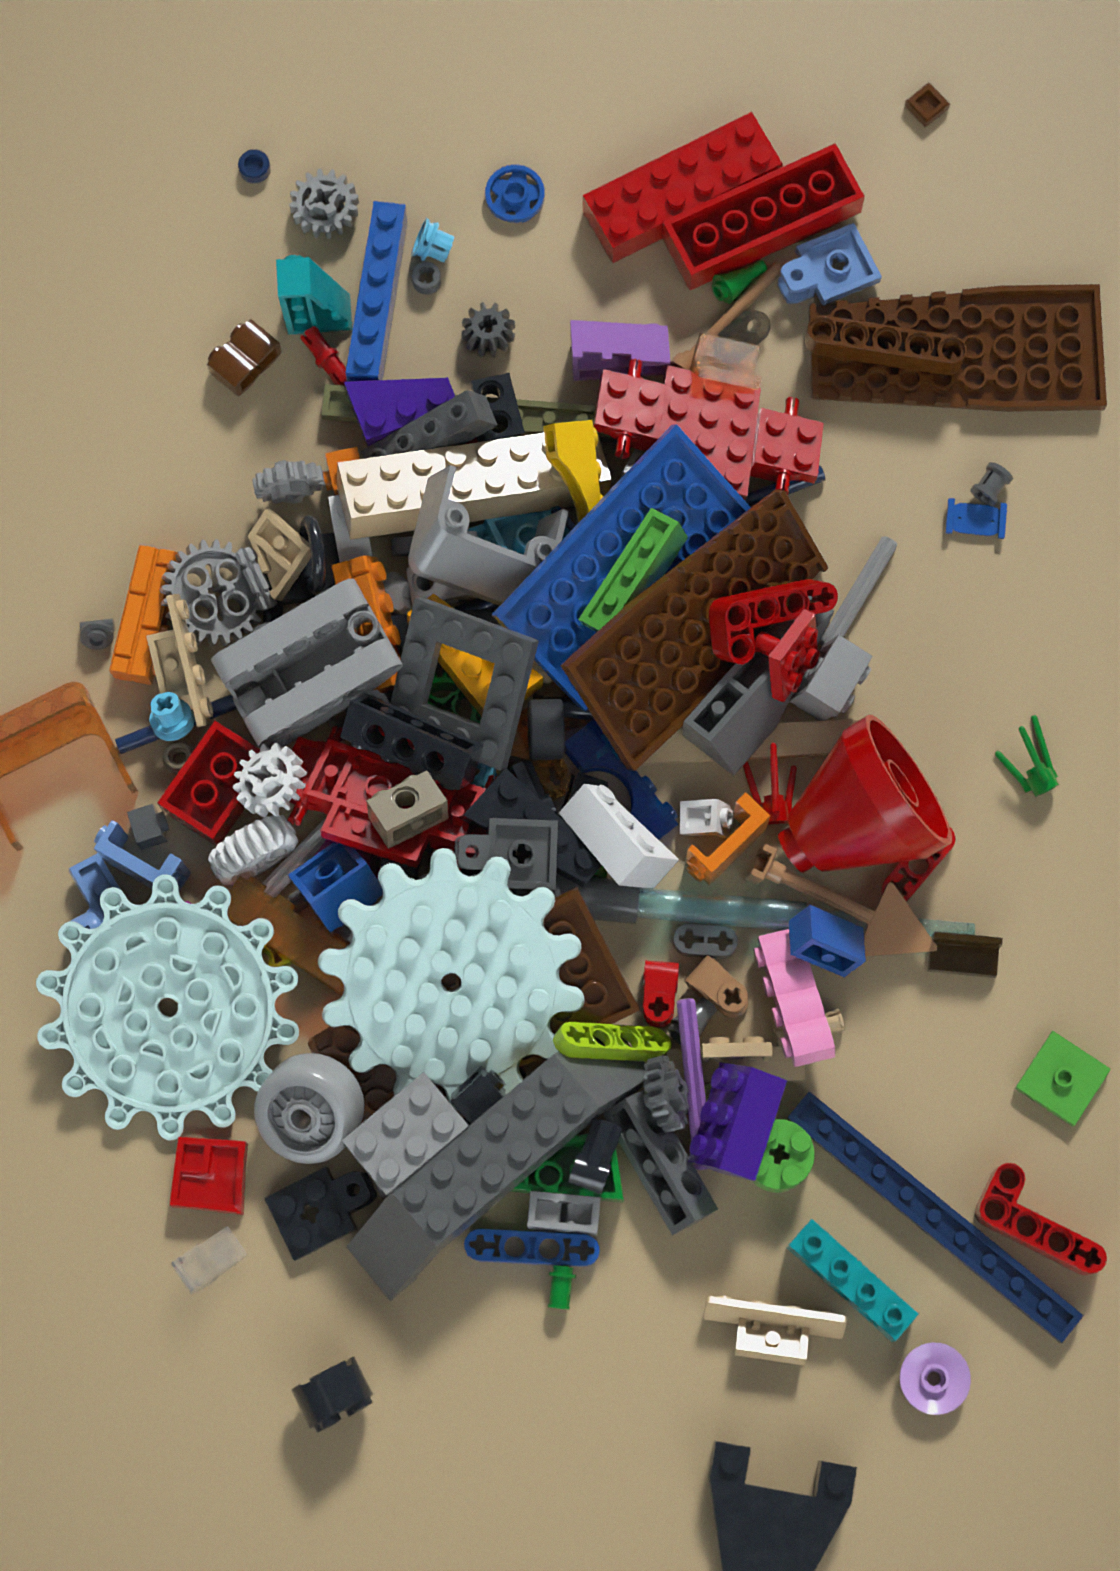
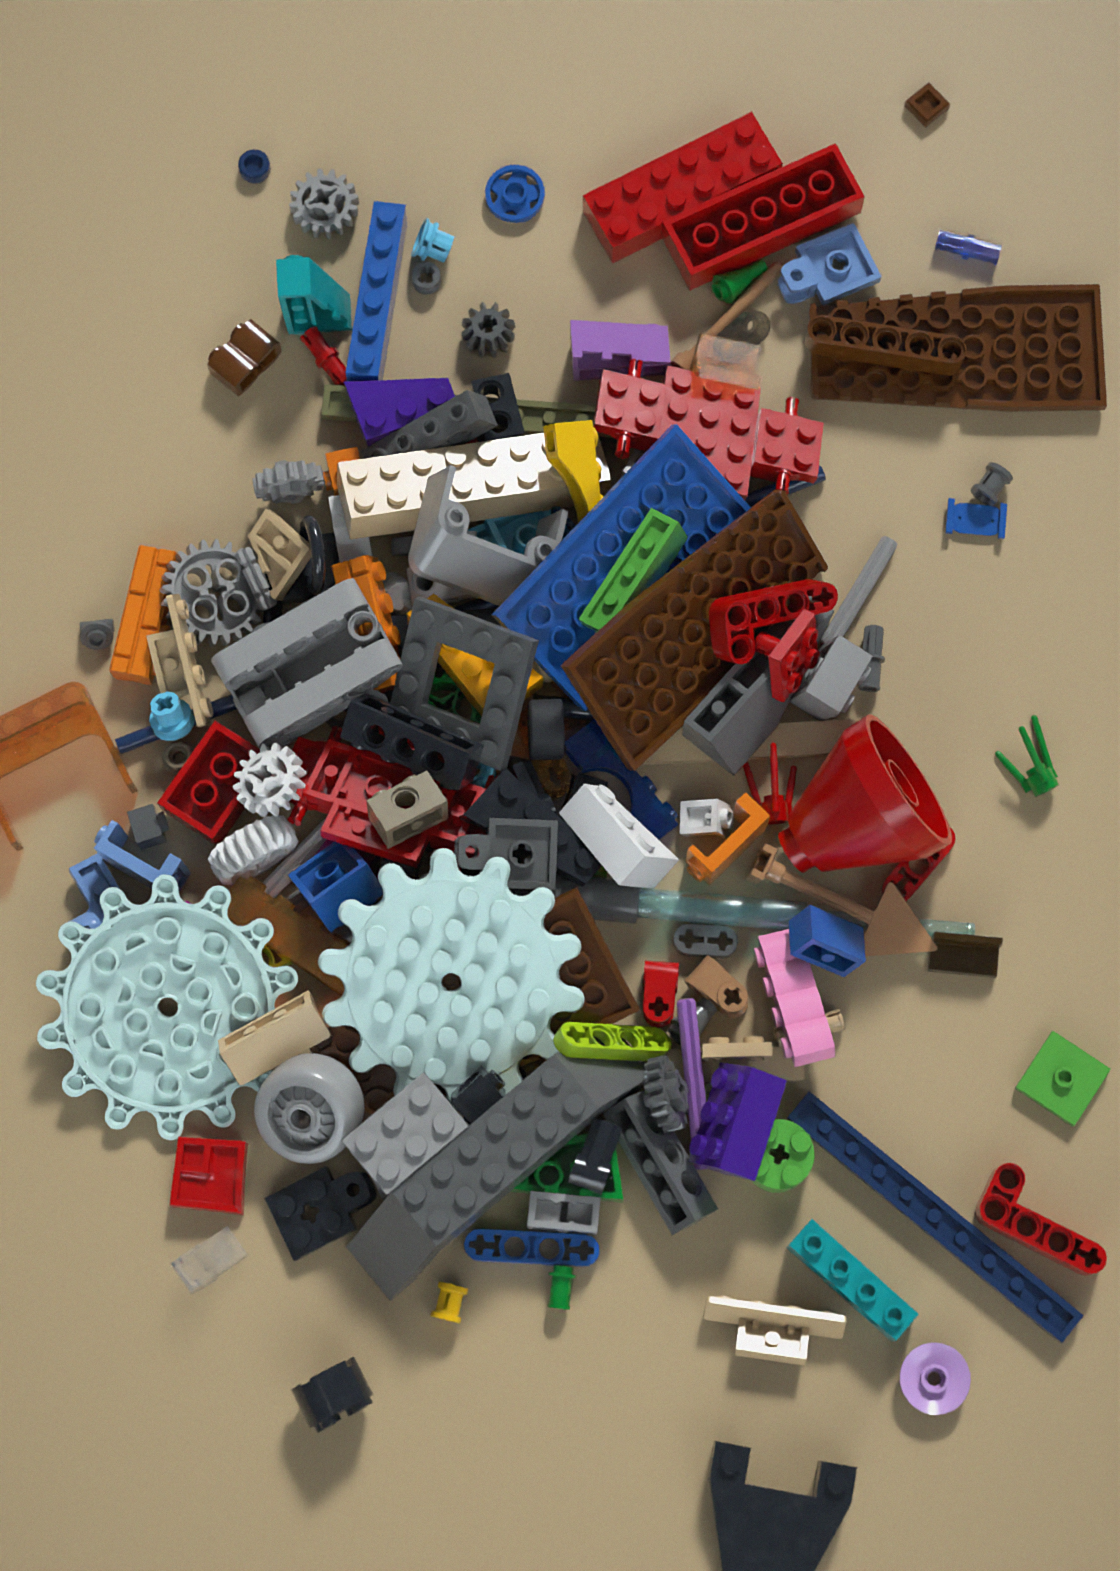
none -> tan panel [218,990,330,1085]
none -> yellow bush [430,1282,469,1324]
none -> dark grey axle [859,625,885,692]
none -> clear blue pin [934,229,1002,265]

